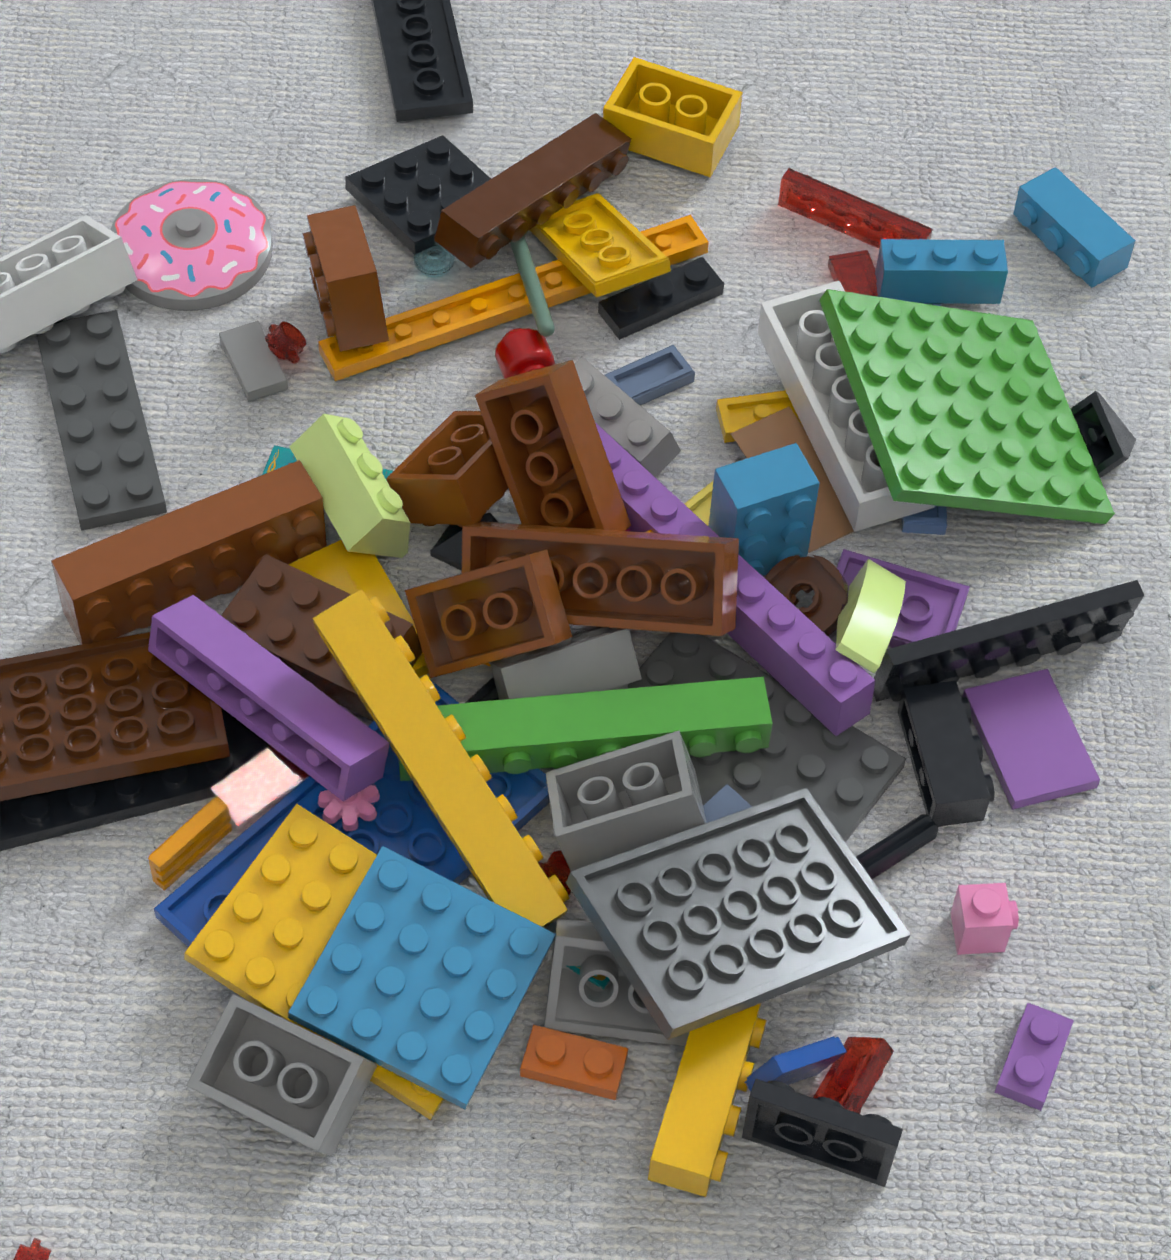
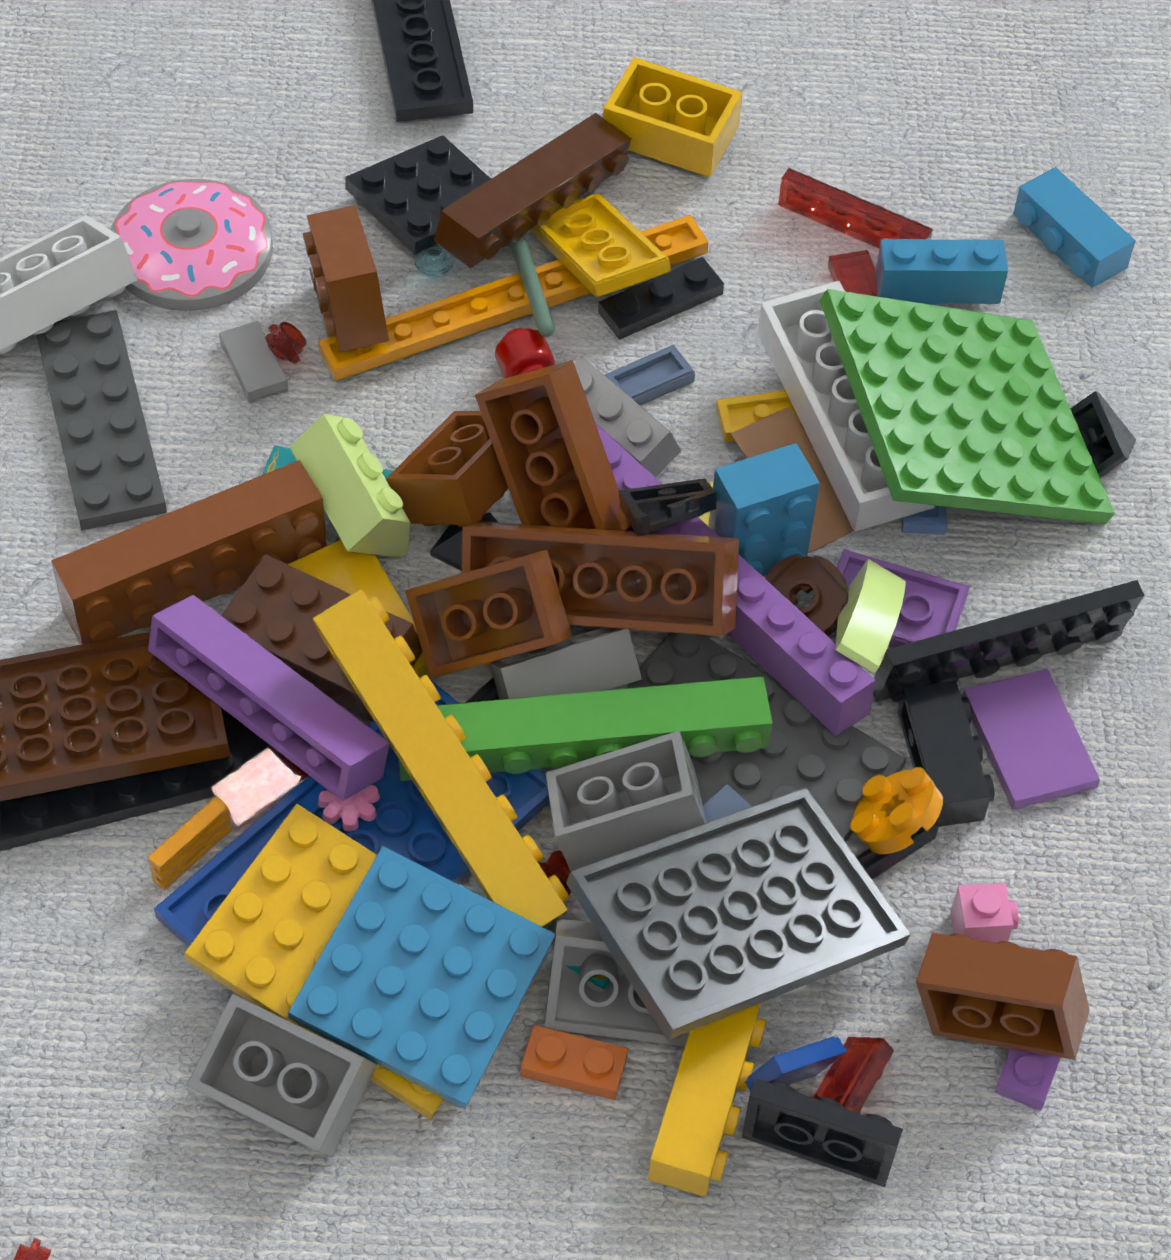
none -> black wing [619,478,717,535]
none -> light orange plate [850,767,943,854]
none -> dark orange brick [916,933,1090,1060]

